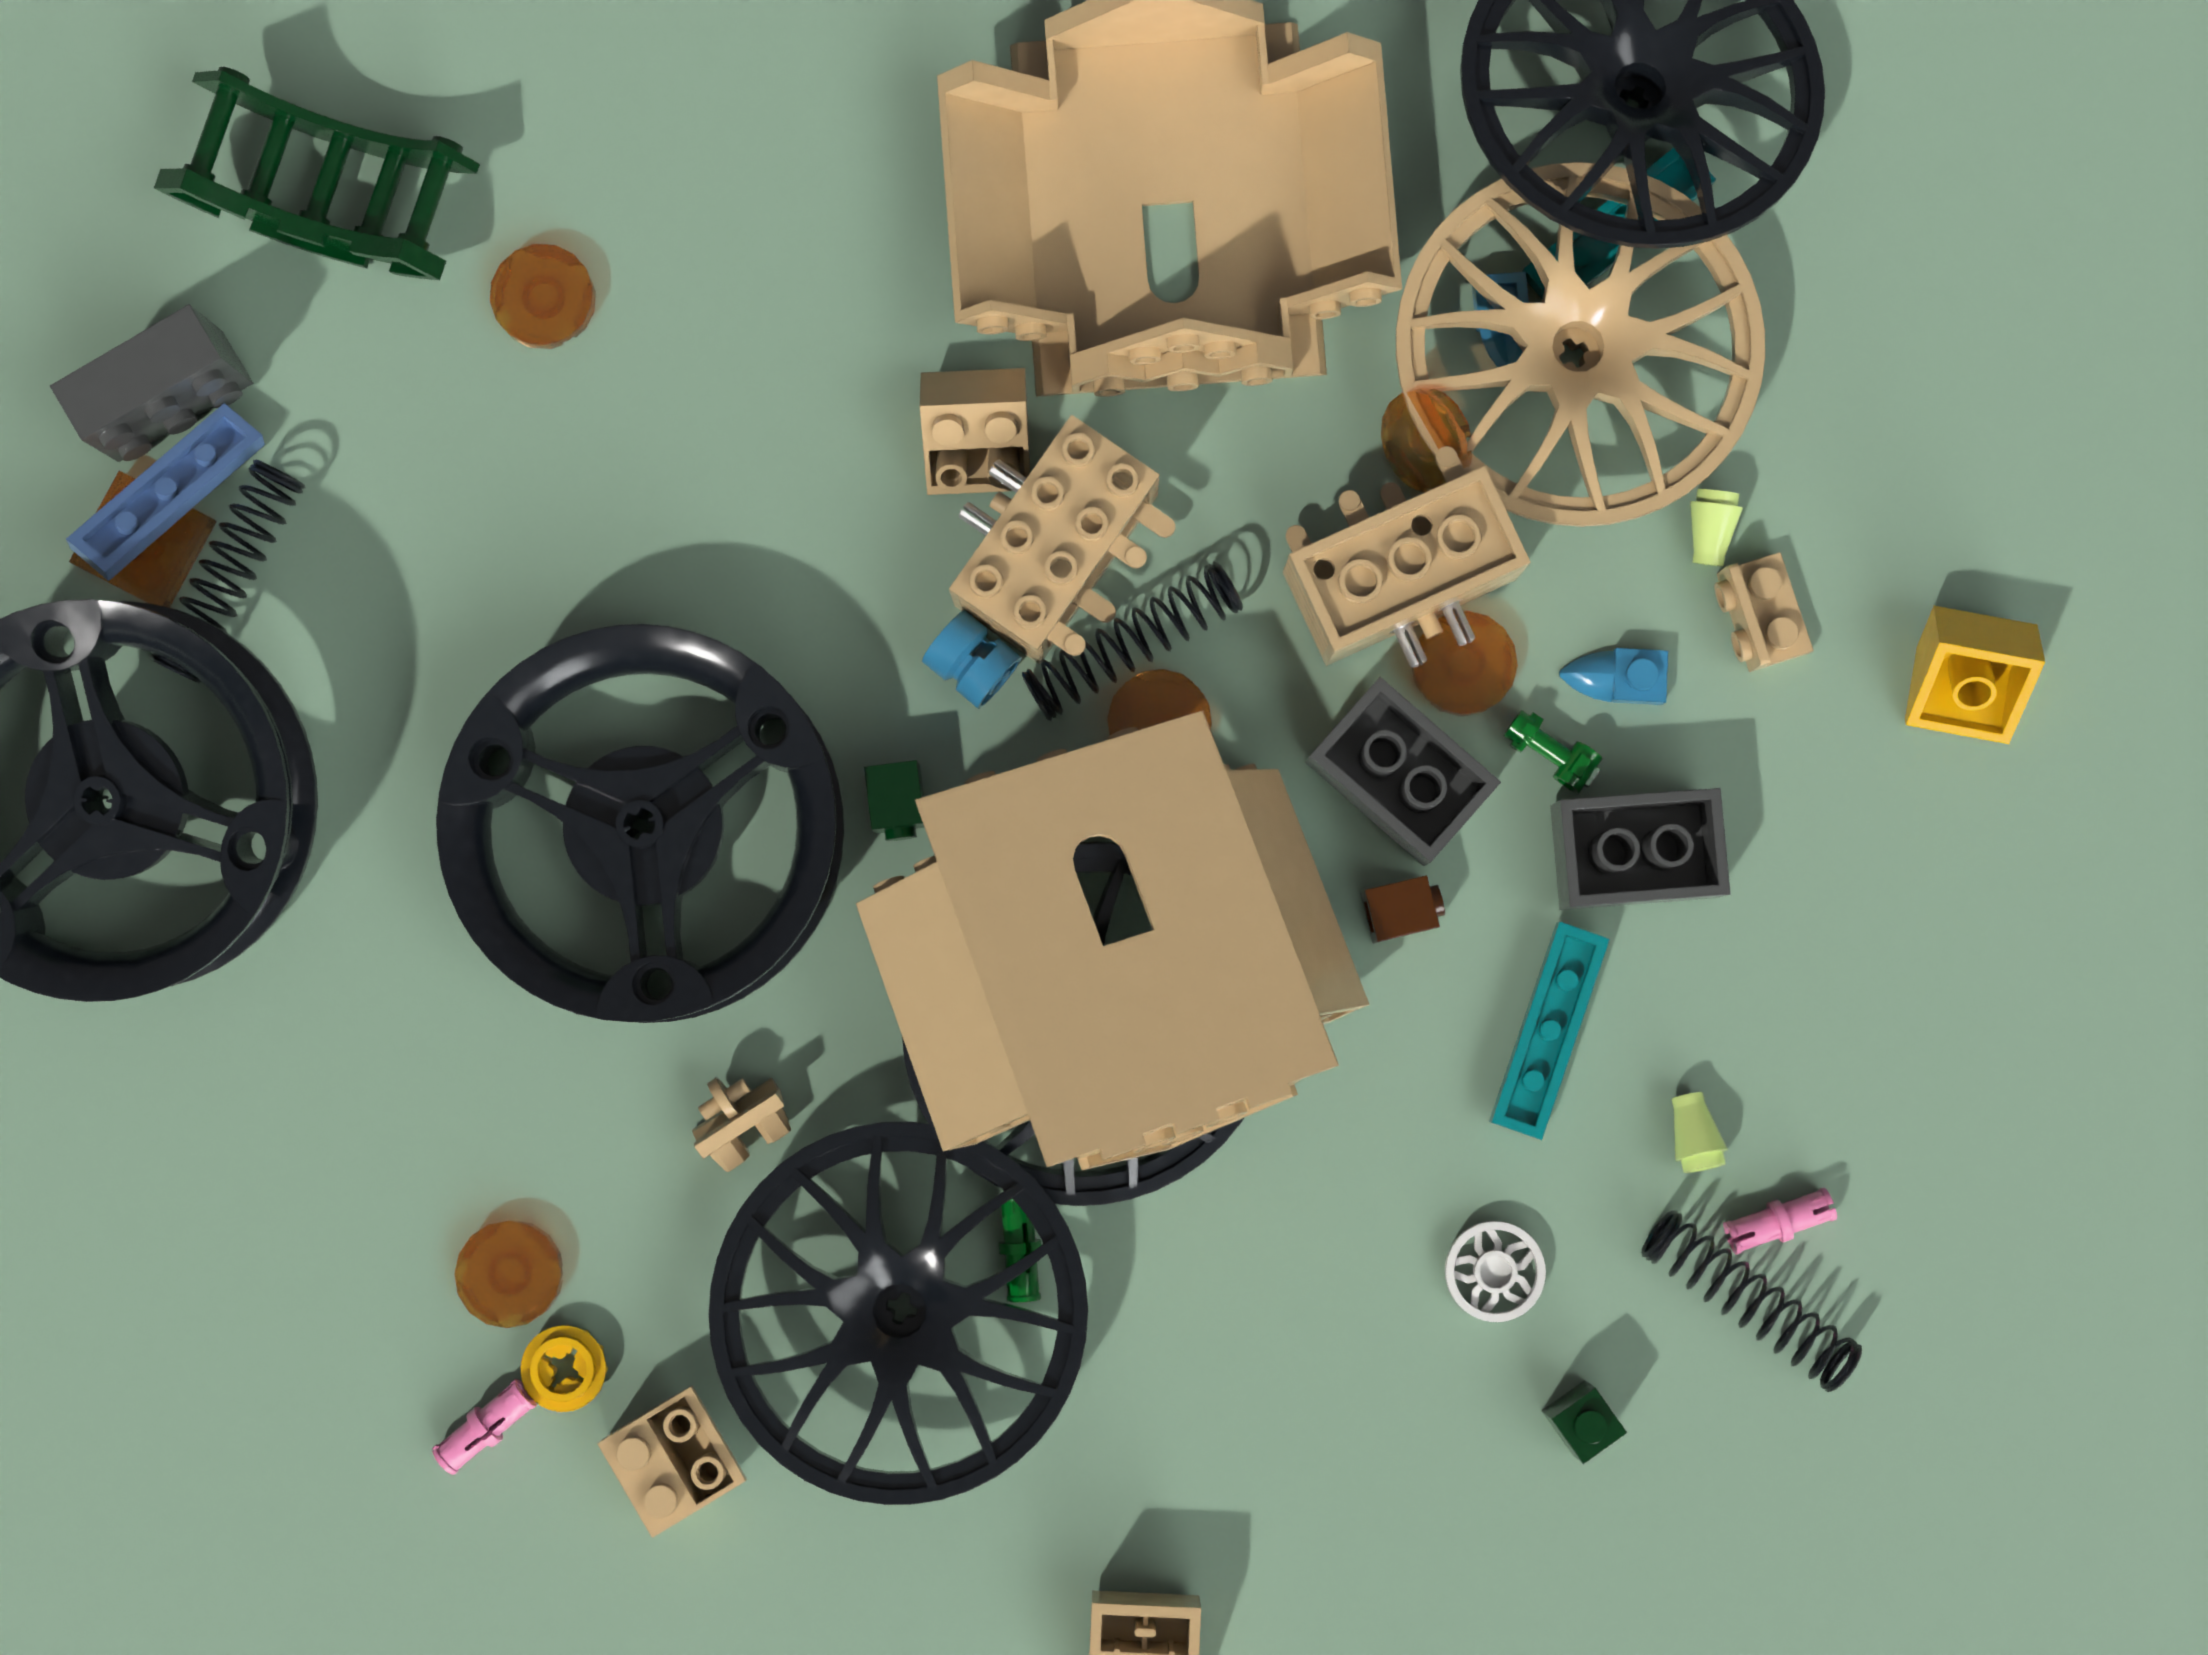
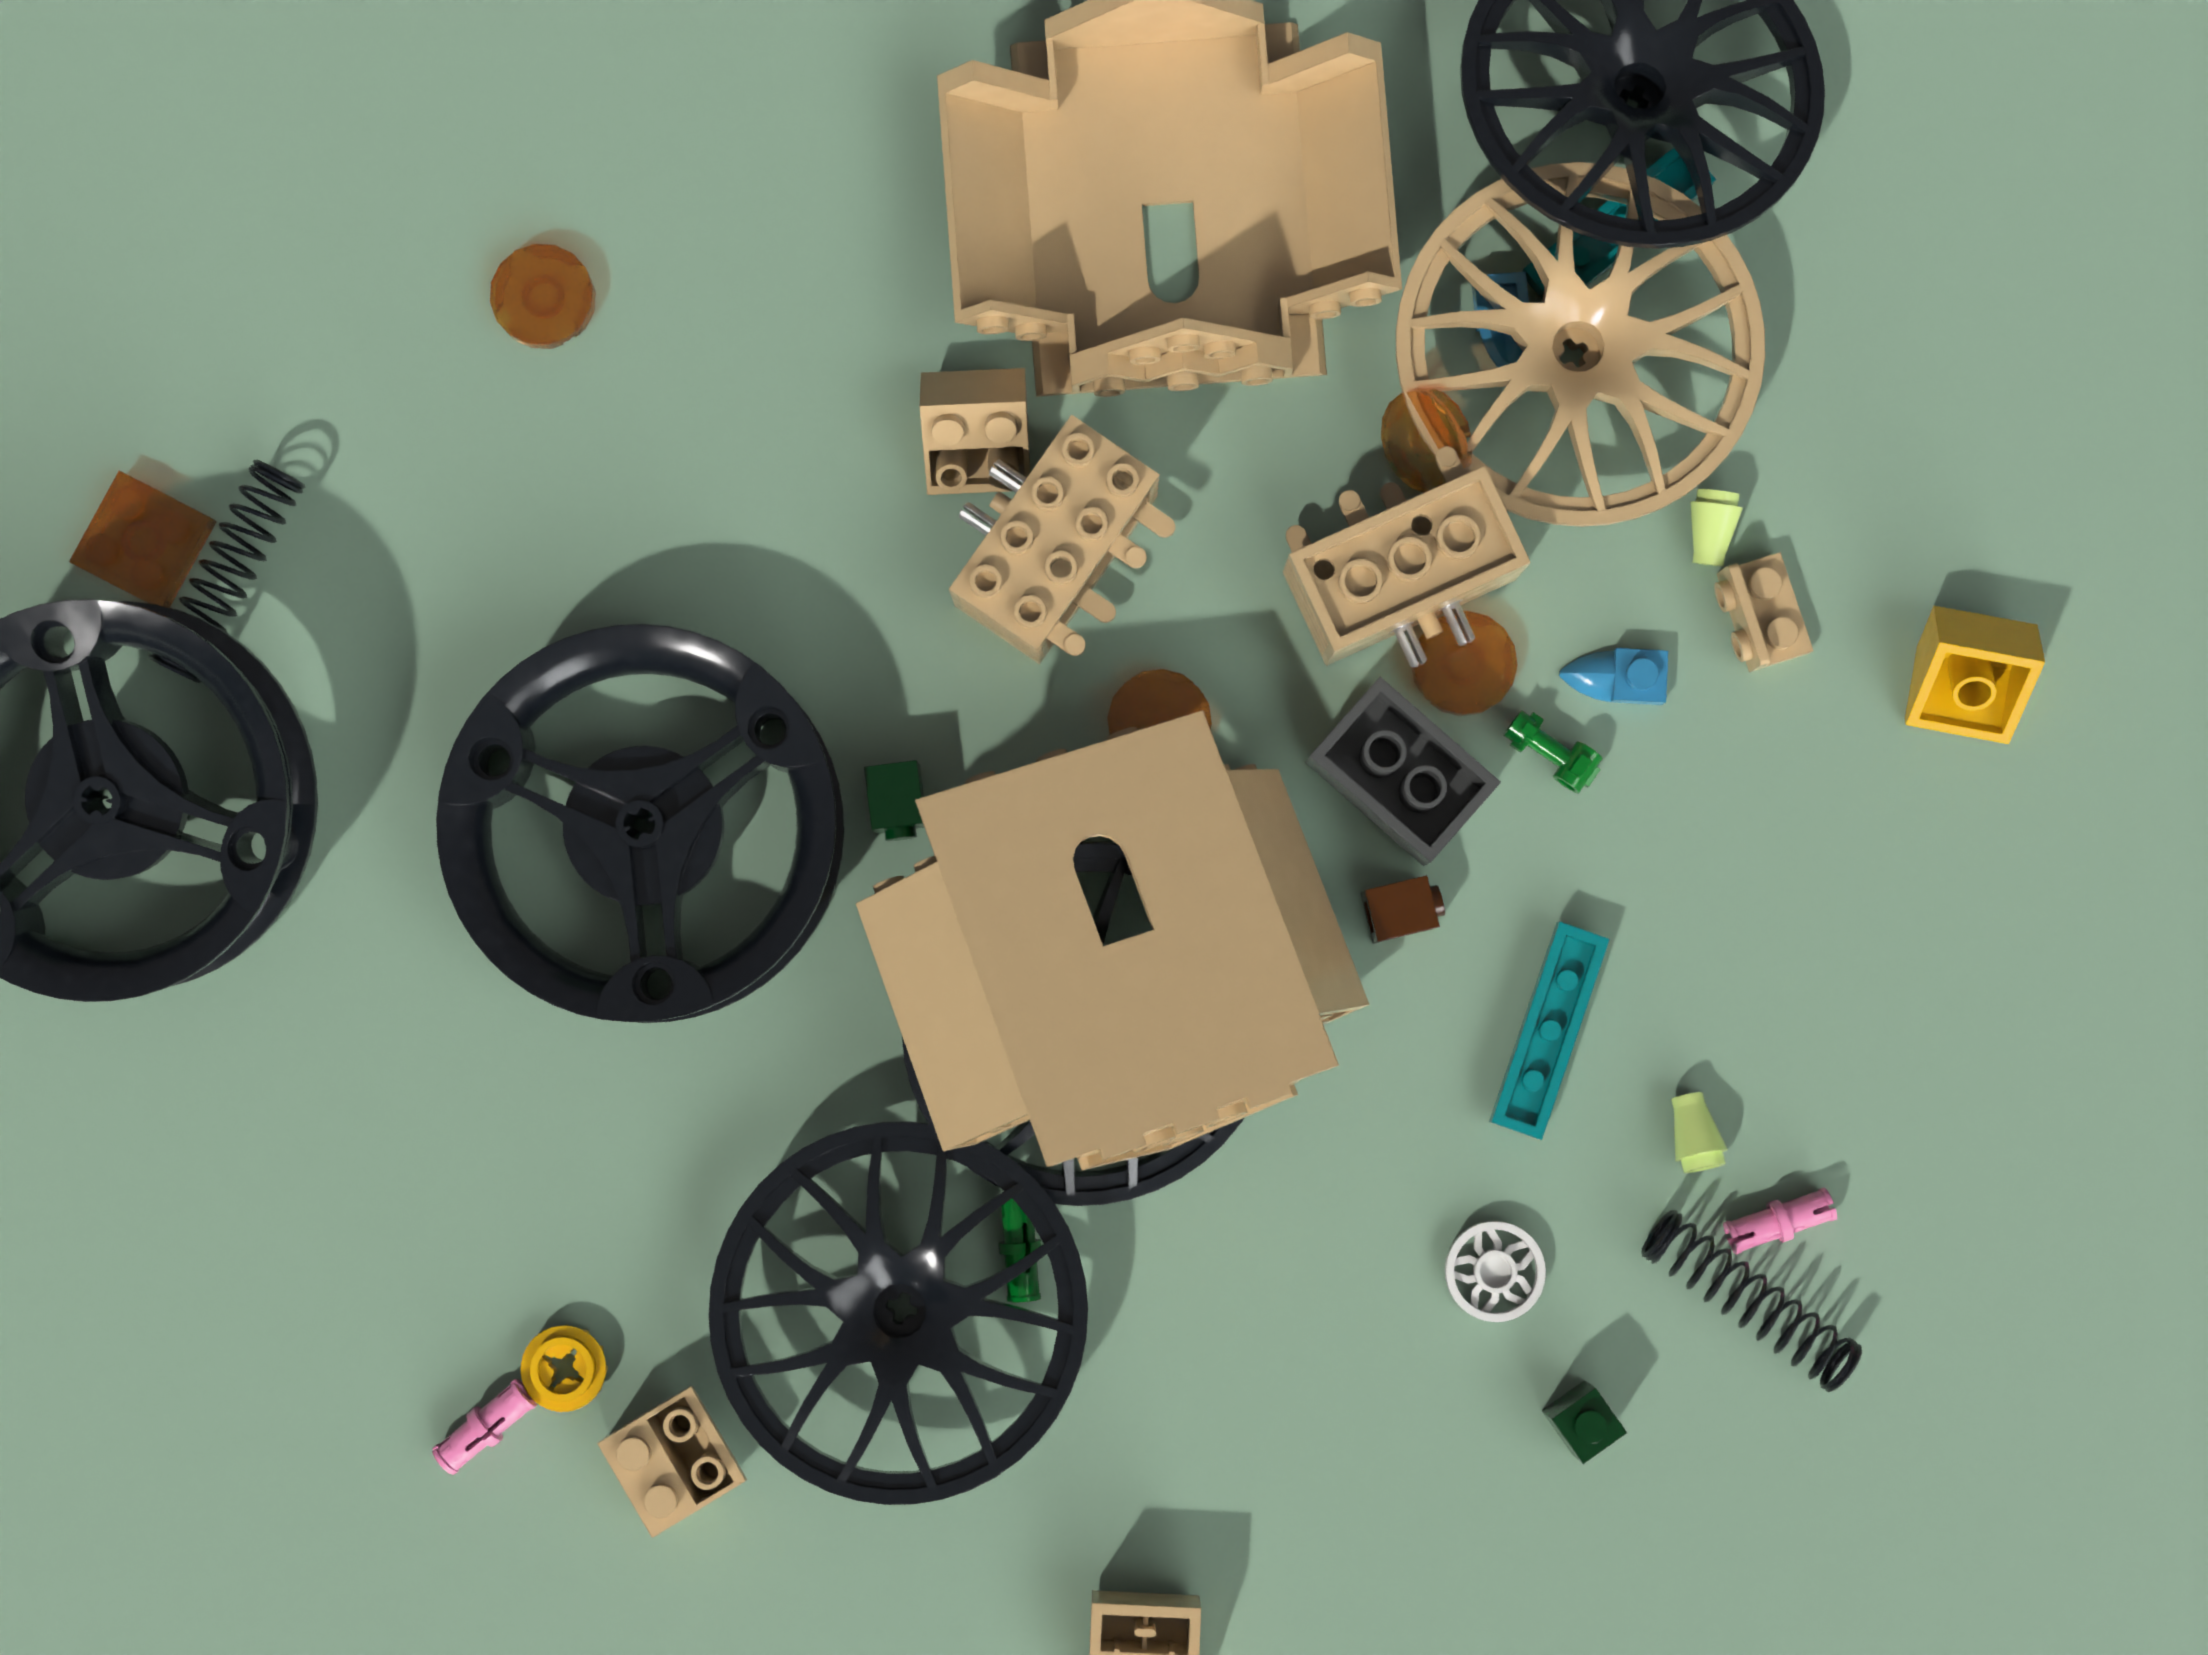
dark grey brick [50,304,254,462] -> none
medium blue plate [66,403,265,581] -> none
dark green fence [154,67,480,280] -> none
clear orange tile [454,1220,563,1328] -> none
tan hips [692,1077,791,1172] -> none
dark azure wheel [922,610,1022,709] -> none
black piece [1022,561,1243,721] -> none
dark grey brick [1550,788,1731,910] -> none

